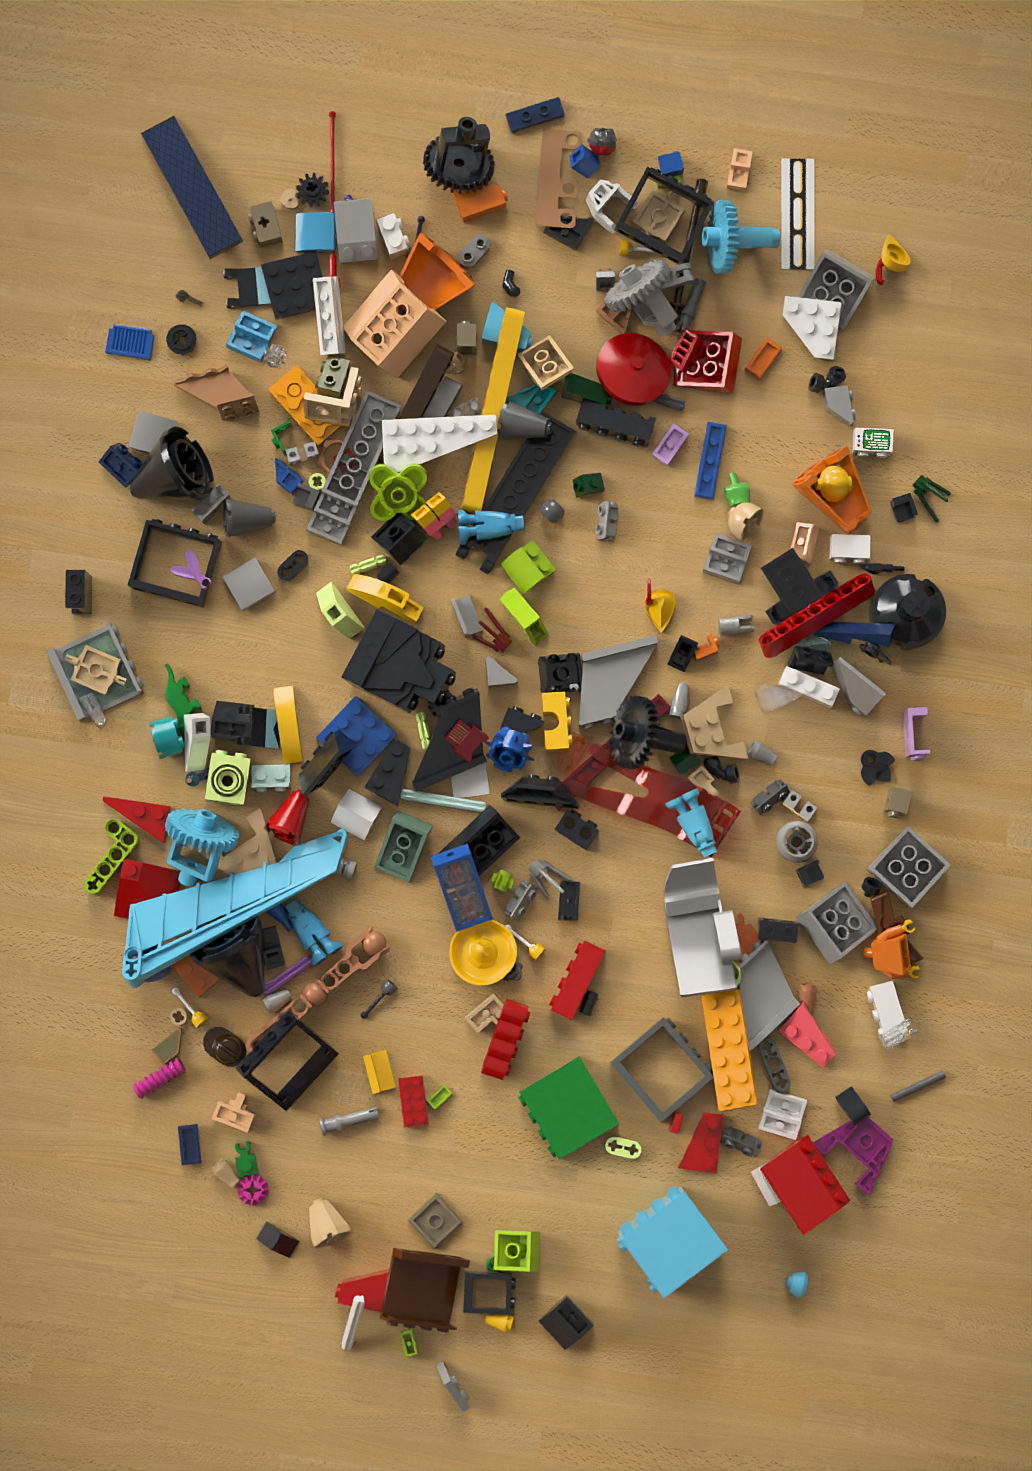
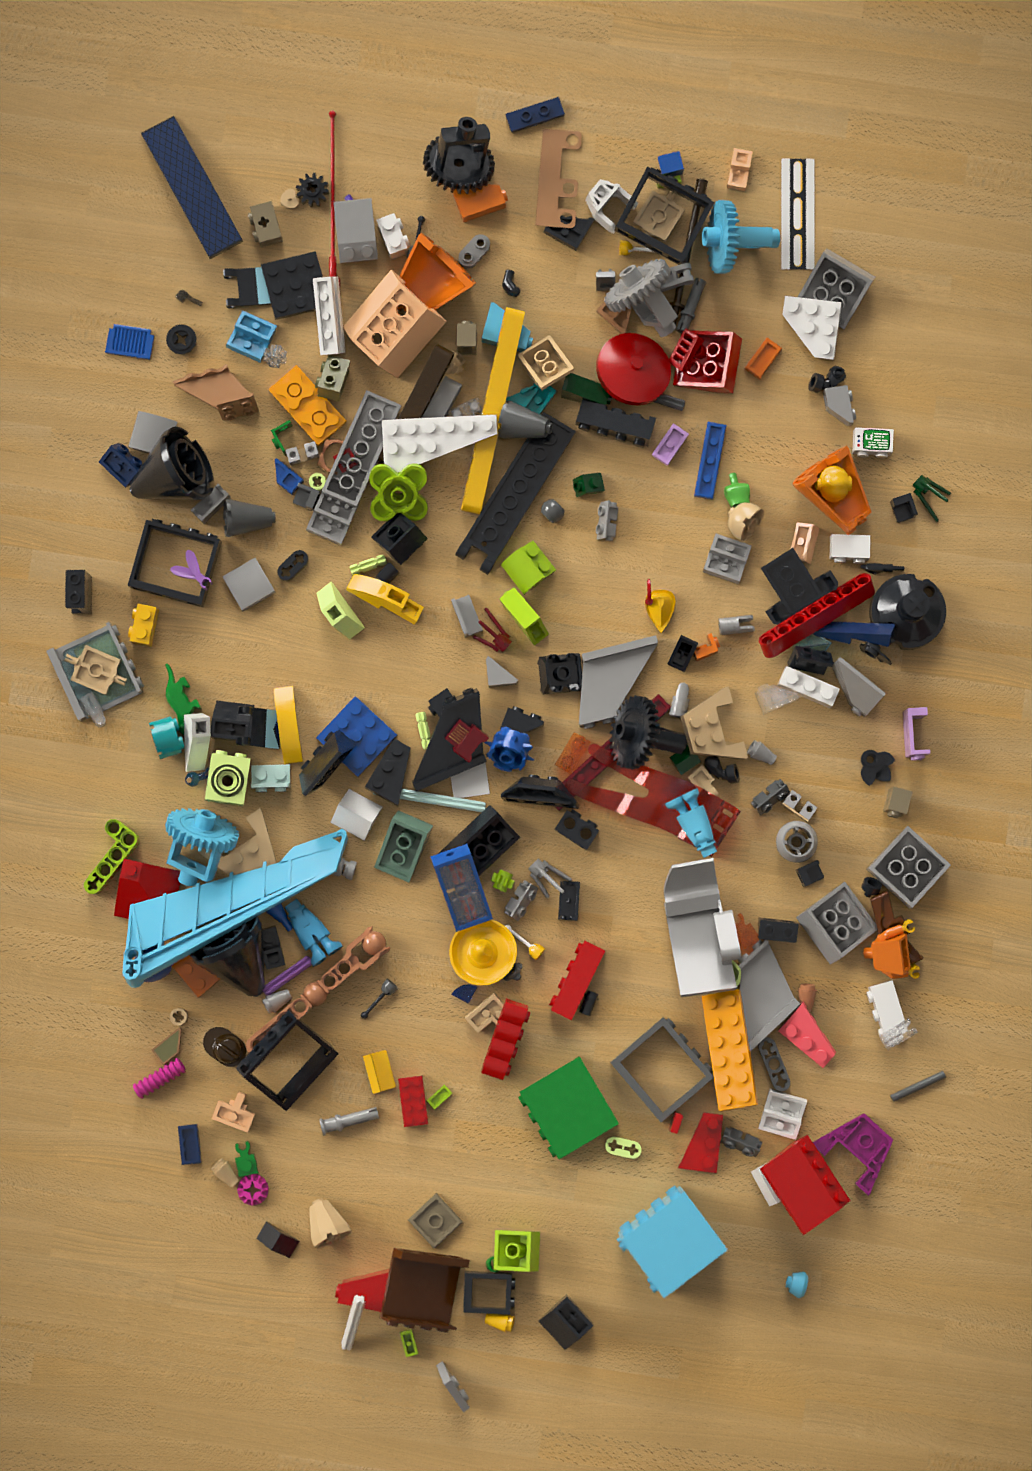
red wing [103,796,171,843] -> none
hinge [172,987,209,1029] -> none
red cone [264,789,310,845] -> none
dark azure slope [295,212,336,253] -> none
tan bracket [304,367,362,427] -> none
black panel [341,609,456,714] -> none
hips [411,492,458,540] -> none
dark azure piece [457,510,524,545] -> none
yellow arch [542,692,573,753] -> none
blue panel [569,144,600,178] -> none
dark grey piece [587,128,617,156] -> none
black beam [835,1086,871,1125] -> none
yellow piece [876,234,911,285] -> none
none -> yellow brick [128,604,159,647]
none -> clear blue tile [451,984,477,1004]

